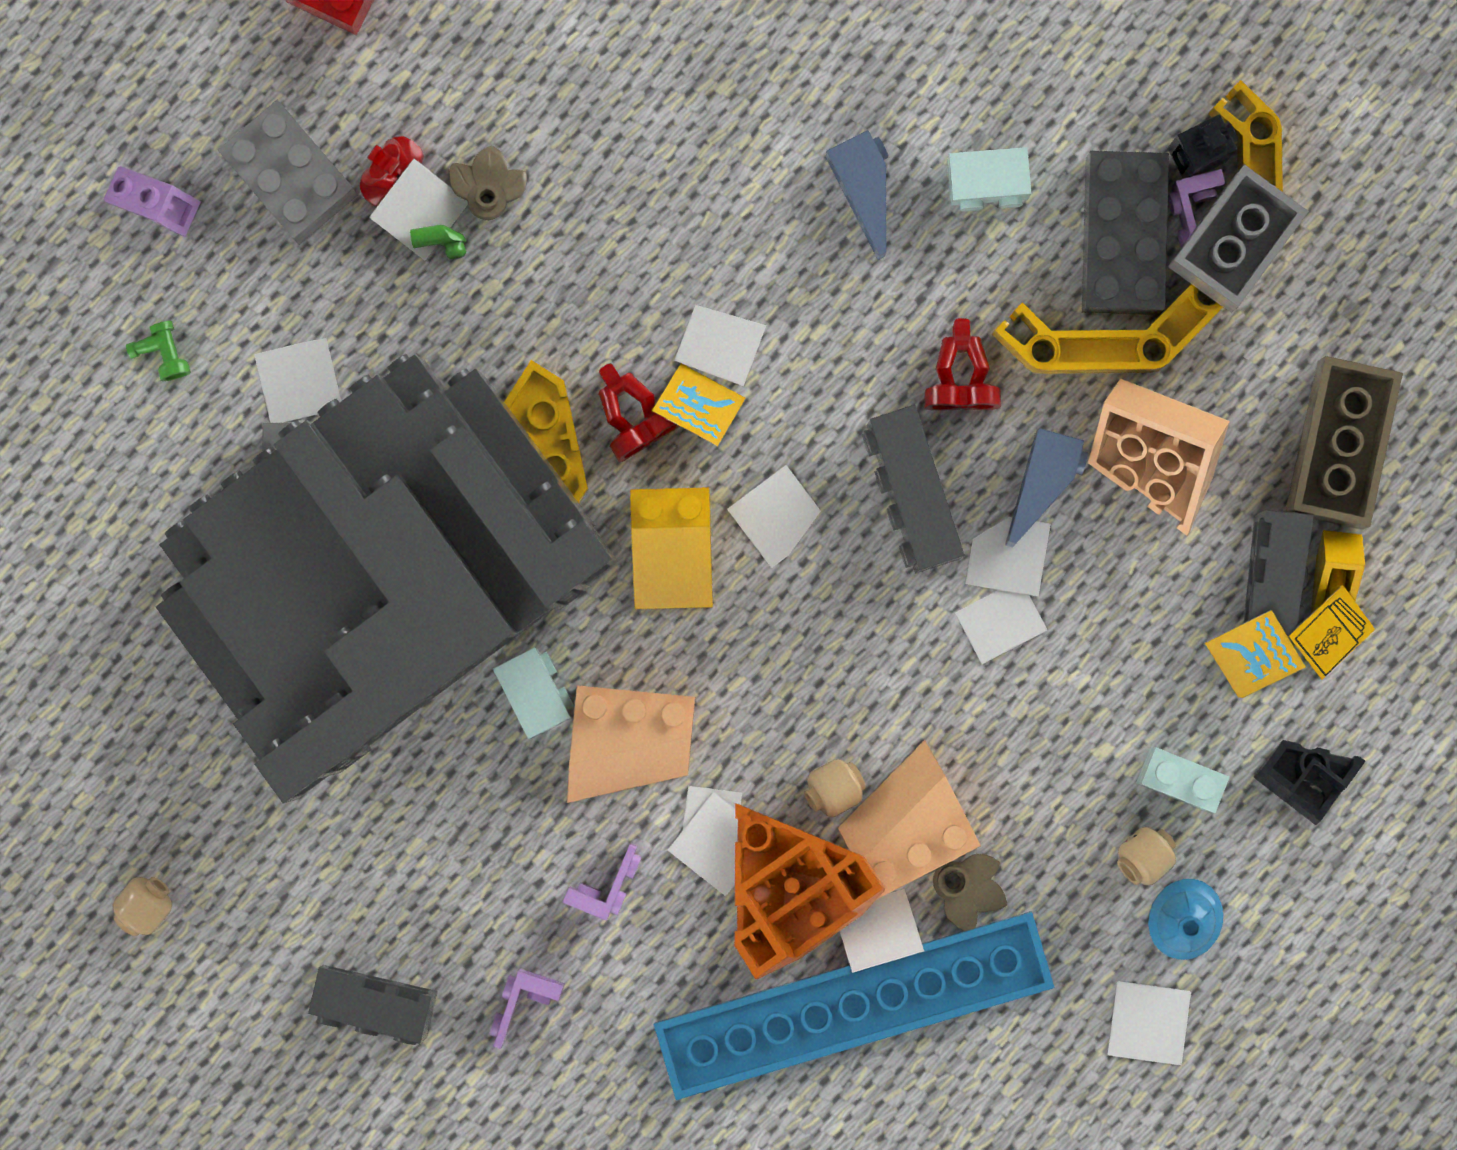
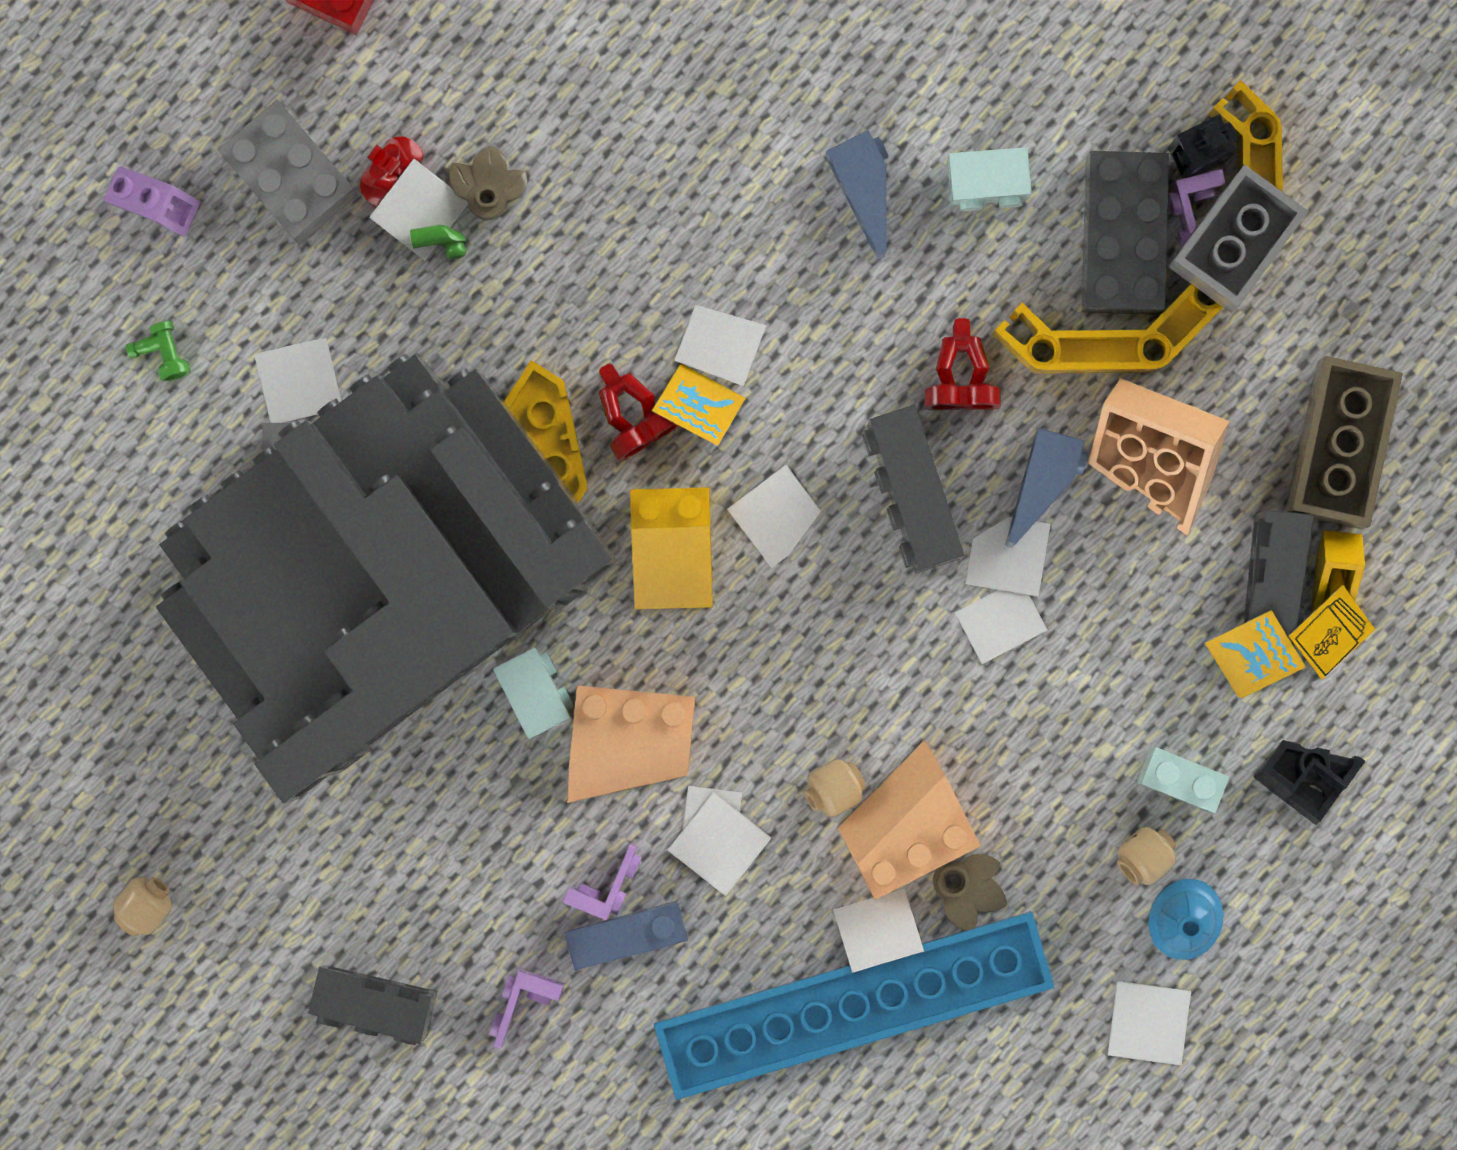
orange wedge [734,803,885,979] -> none
none -> sand blue slope [564,900,688,970]

